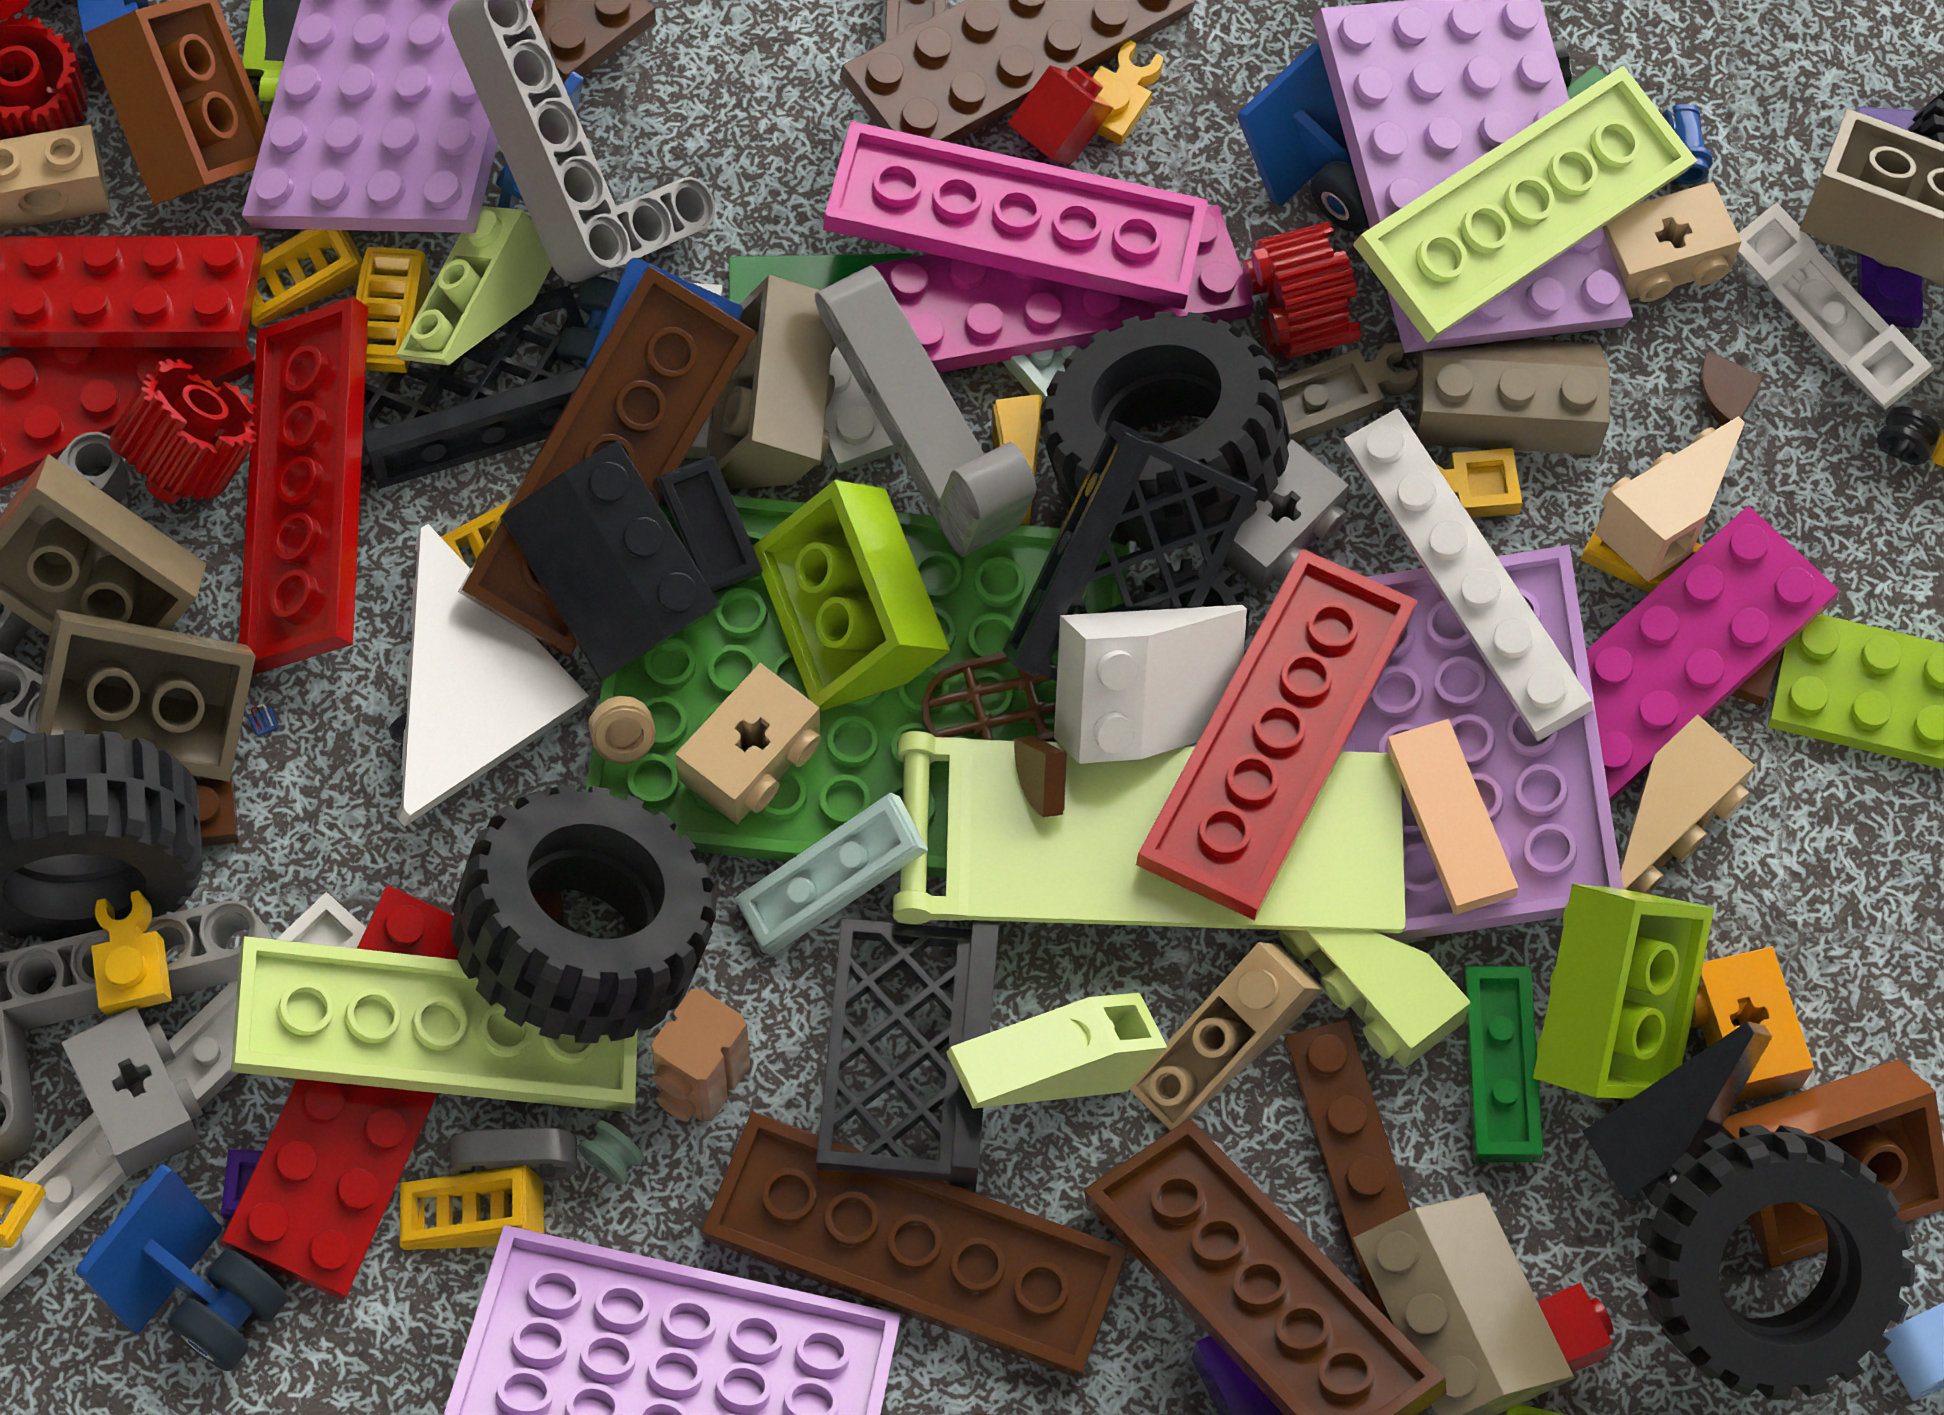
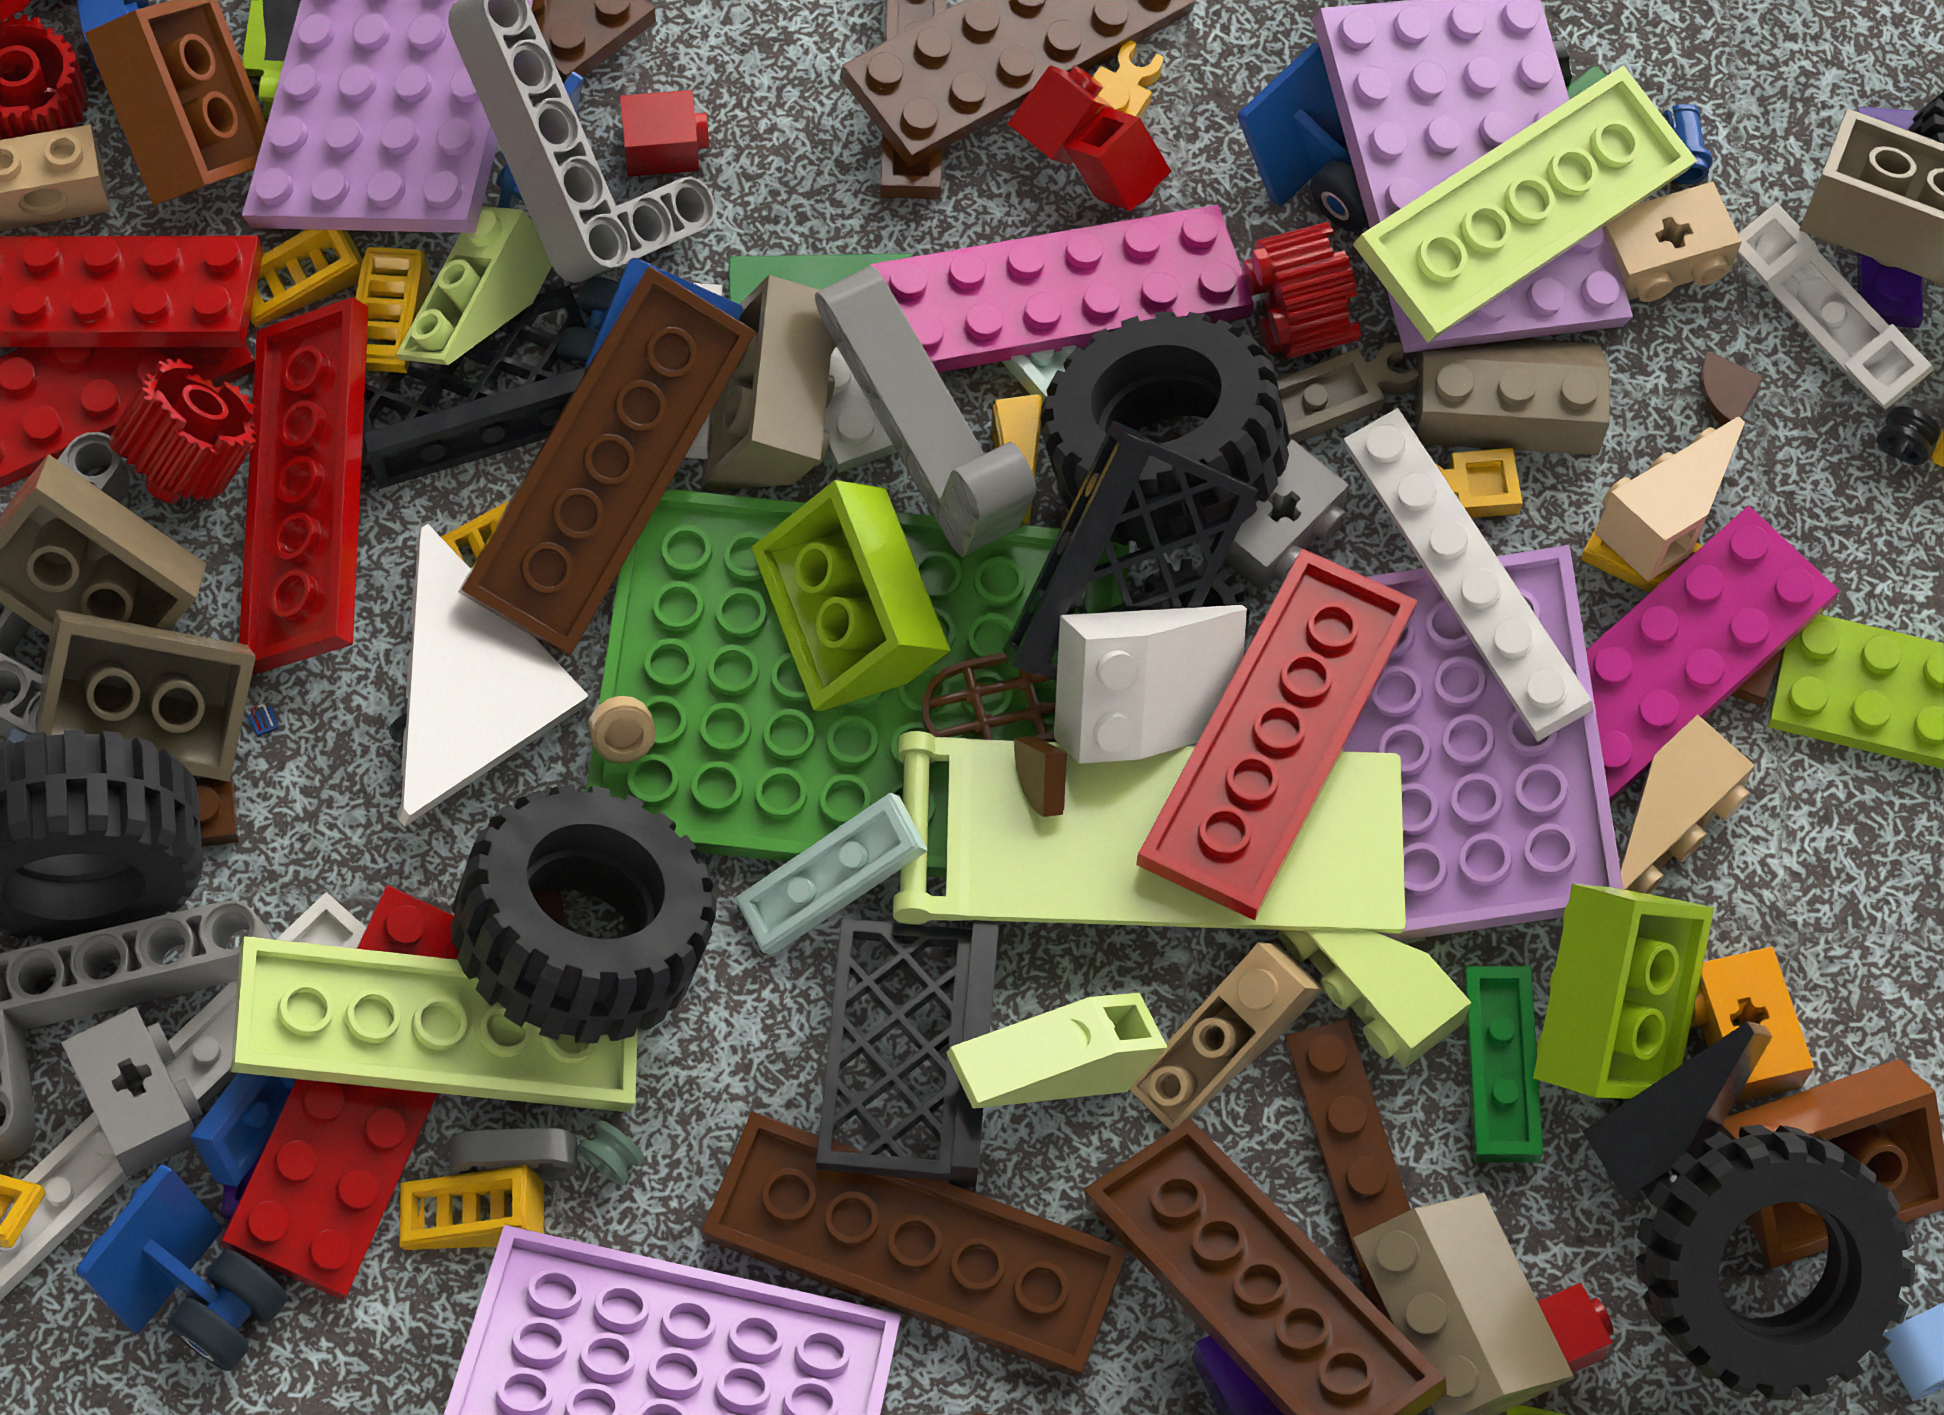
yellow plate [91,890,172,1016] -> none
black slope [500,440,720,681] -> none
medium nougat brick [650,988,751,1122] -> none
black tile [653,455,763,593] -> none
tan brick [675,663,822,825] -> none
plate [823,121,1209,310] -> none
light nougat tile [1386,719,1519,915] -> none
none -> blue plate [190,1073,296,1187]
none -> brick [620,90,710,177]
none -> red brick [1063,106,1172,211]

